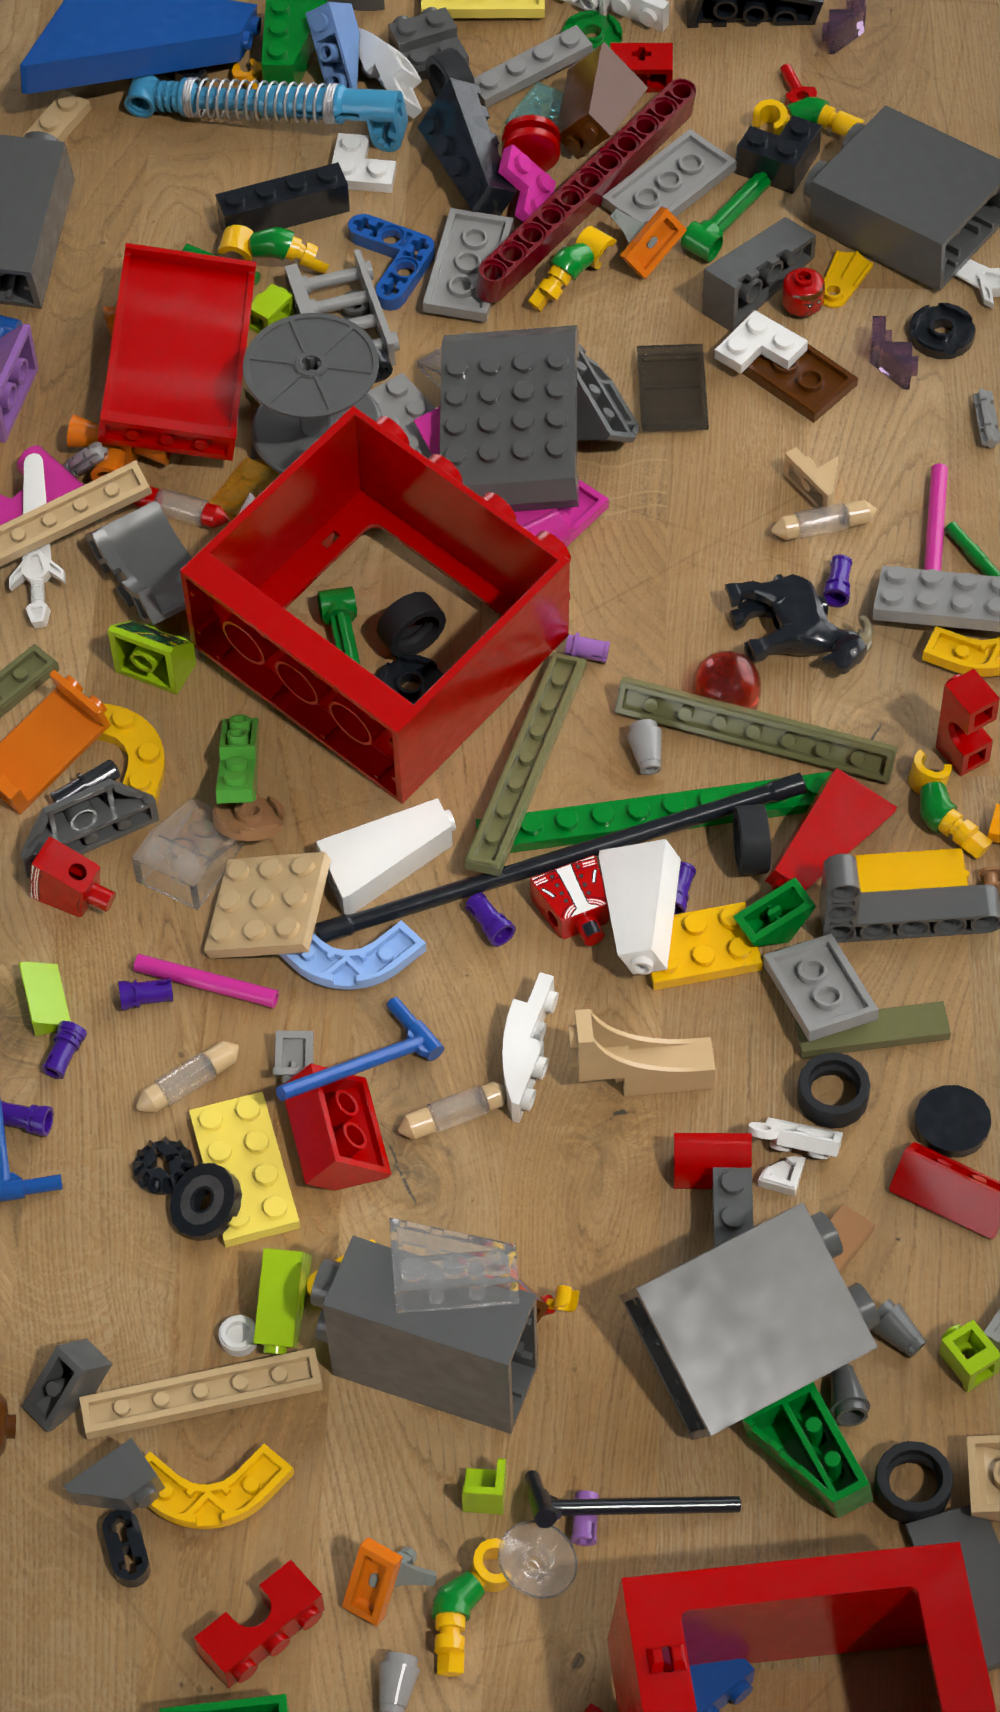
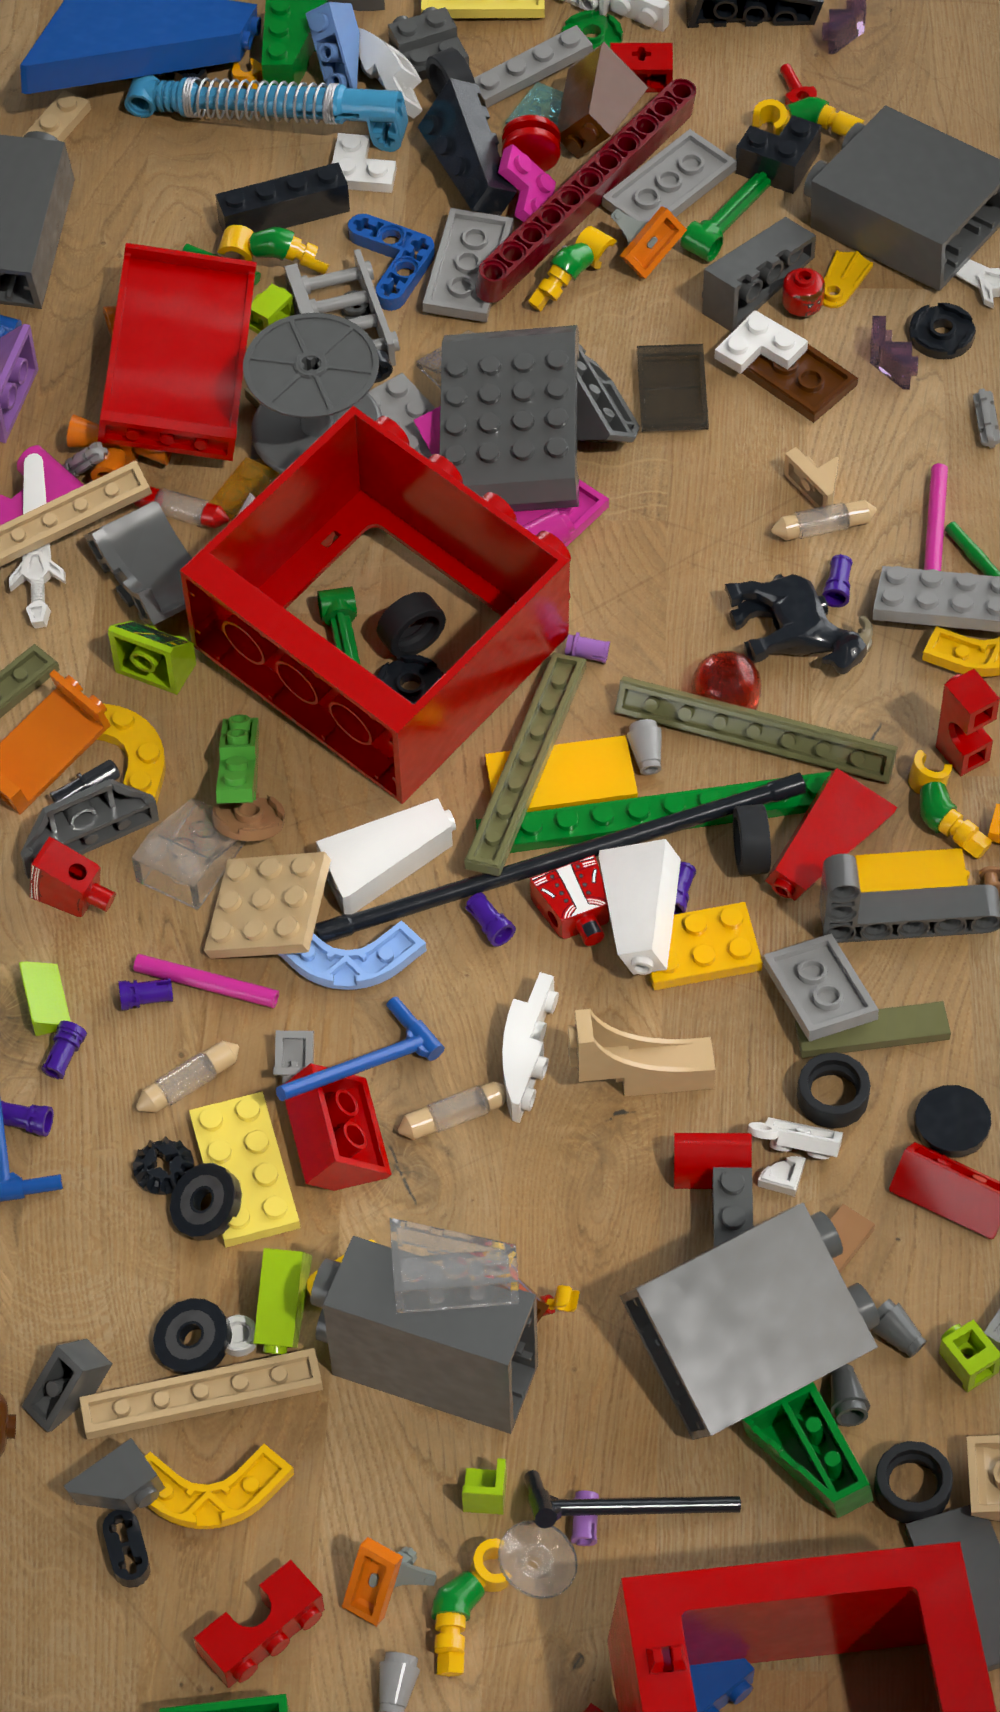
green slope [733,877,816,946] -> none
none -> black tile [153,1298,232,1375]
none -> yellow tile [485,735,638,812]

